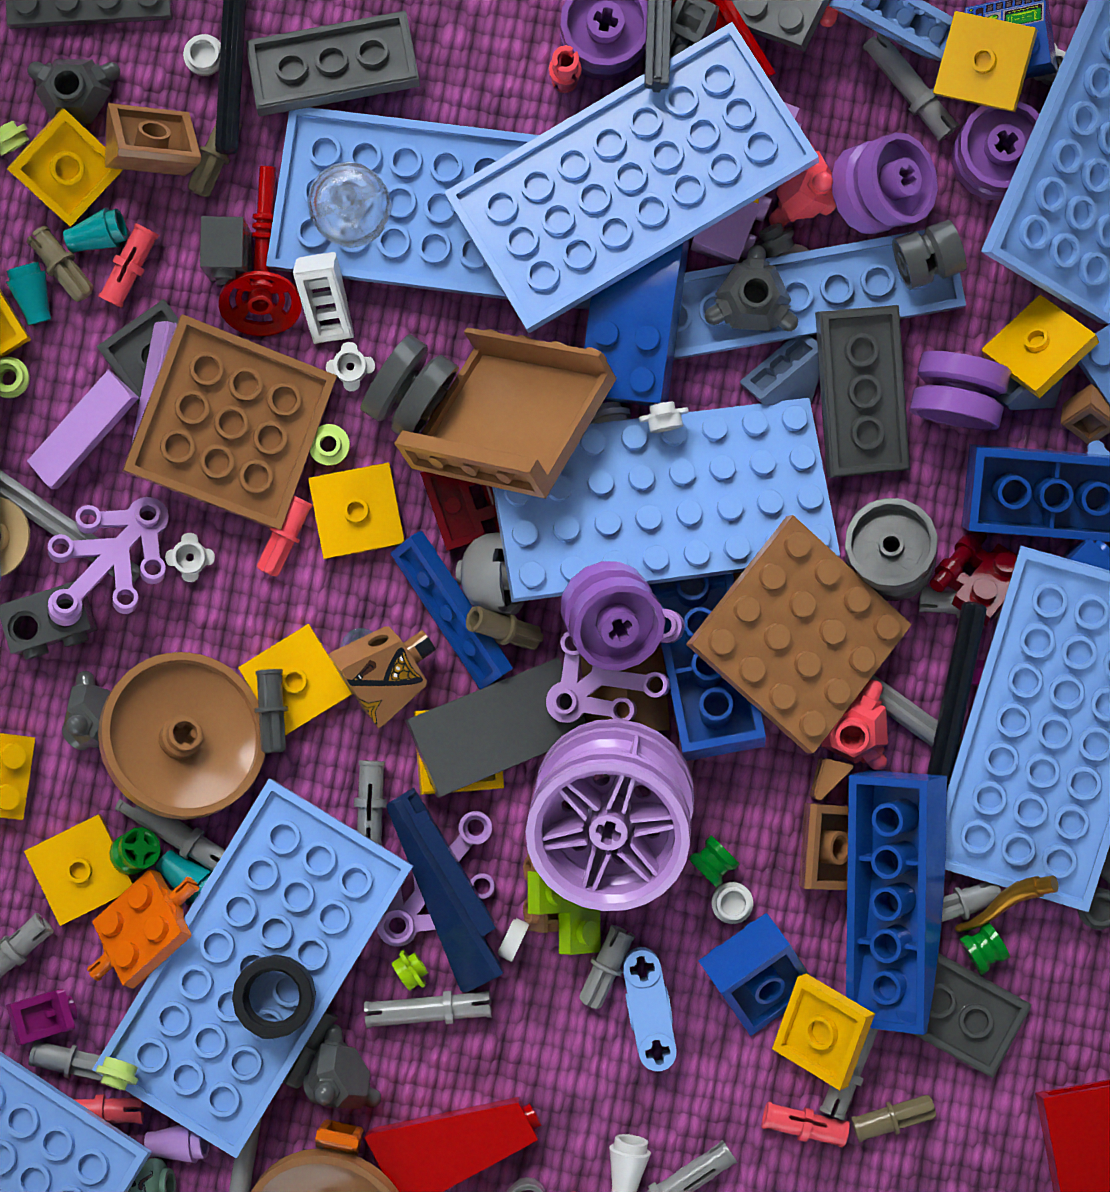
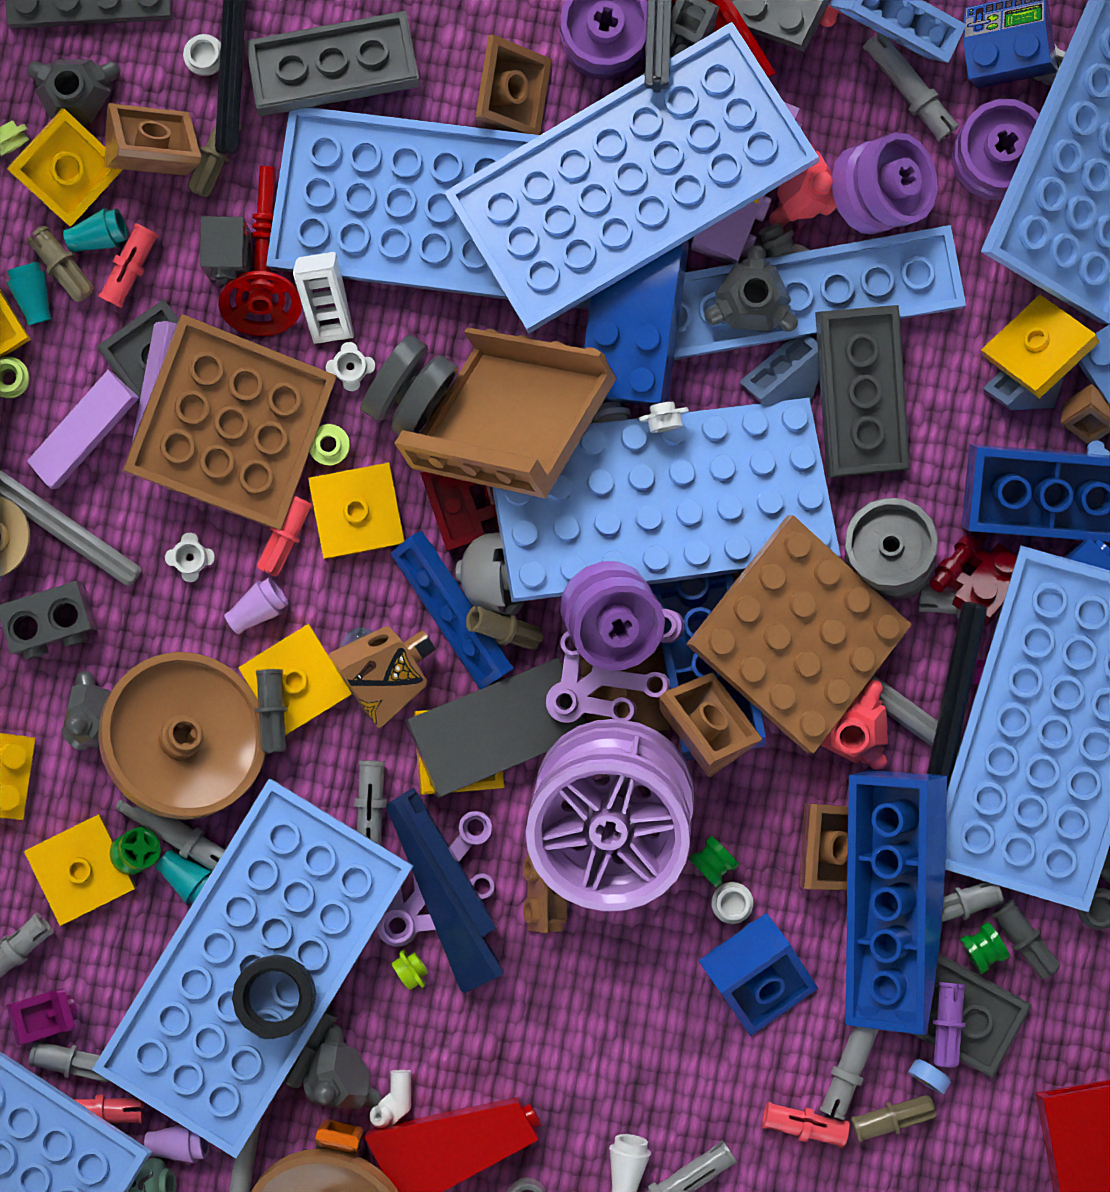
lavender plant [48,497,169,626] -> none
orange plate [87,868,199,989] -> none
yellowish green plate [95,1056,138,1091] -> none
clear cylinder [307,162,392,248] -> none
light grey pin [364,990,492,1029] -> none
white tile [498,918,529,962] -> none
lime plate [528,871,601,955] -> none
coral pin [549,45,582,93] -> none
light grey axle [579,925,635,1009] -> none
light blue piece [622,947,676,1071] -> none
yellow plate [772,973,875,1091] -> none
medium nougat slope [810,758,854,800] -> none
dark grey wheel [892,220,967,290] -> none
medium lavender wheel [909,351,1011,431] -> none
yellow plate [933,11,1038,112] -> none
pearl gold animal [955,875,1058,932] -> none
none -> lavender cone [224,578,288,634]
none -> white arm [369,1070,411,1128]
none -> medium nougat slope [475,35,552,135]
none -> medium nougat slope [659,672,762,777]
none -> light blue tile [908,1059,951,1095]
none -> medium lavender axle [932,982,966,1068]
none -> dark grey axle [992,900,1060,979]

